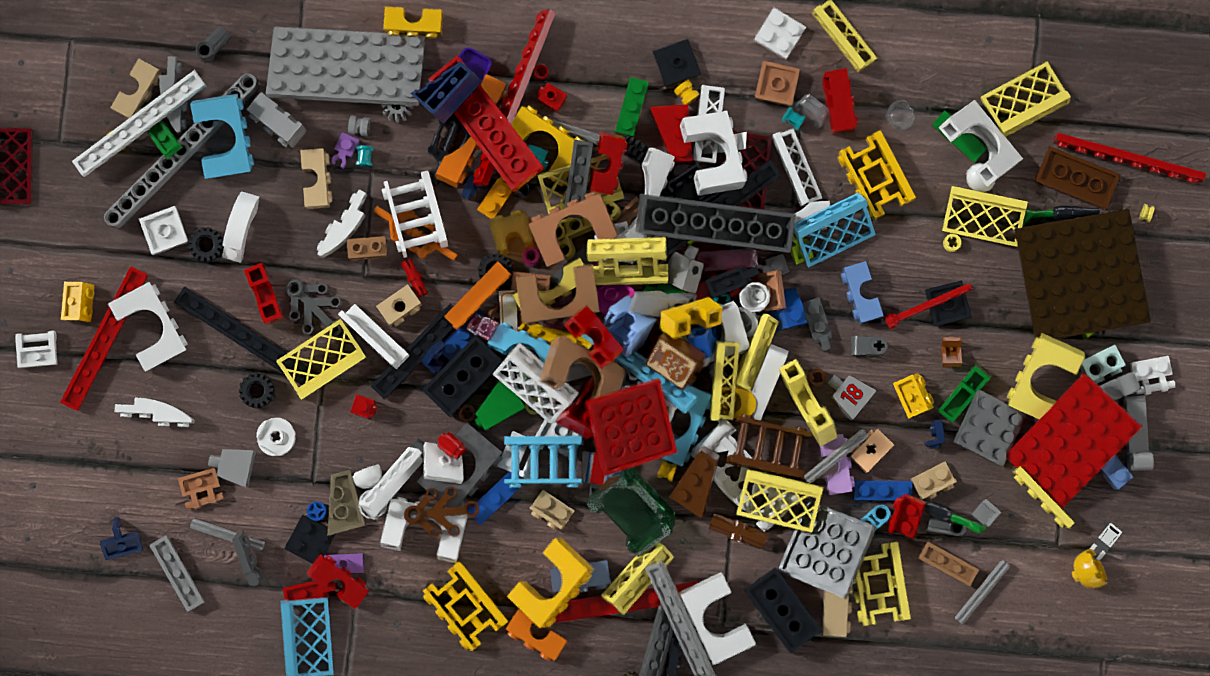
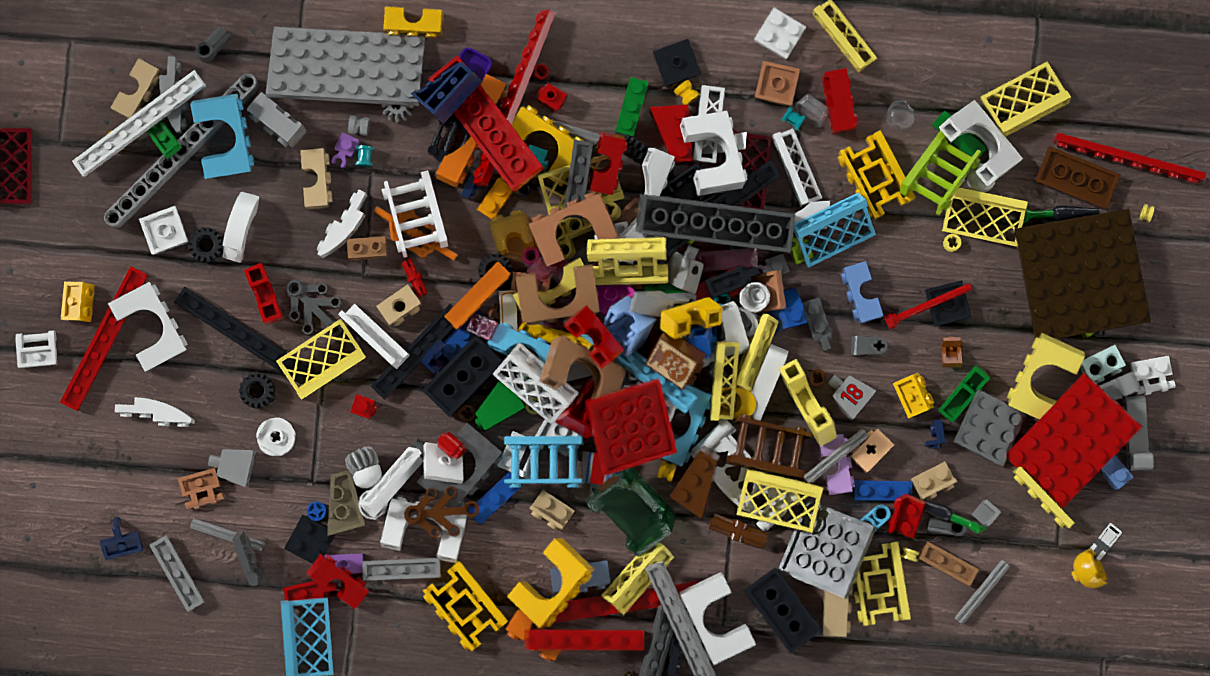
none -> light grey gear [345,447,379,475]
none -> light grey plate [362,558,441,581]
none -> red arch [524,630,644,650]
none -> clear pink slope [526,256,565,285]
none -> lime fence [900,130,981,215]
none -> light yellow bush [900,548,920,562]

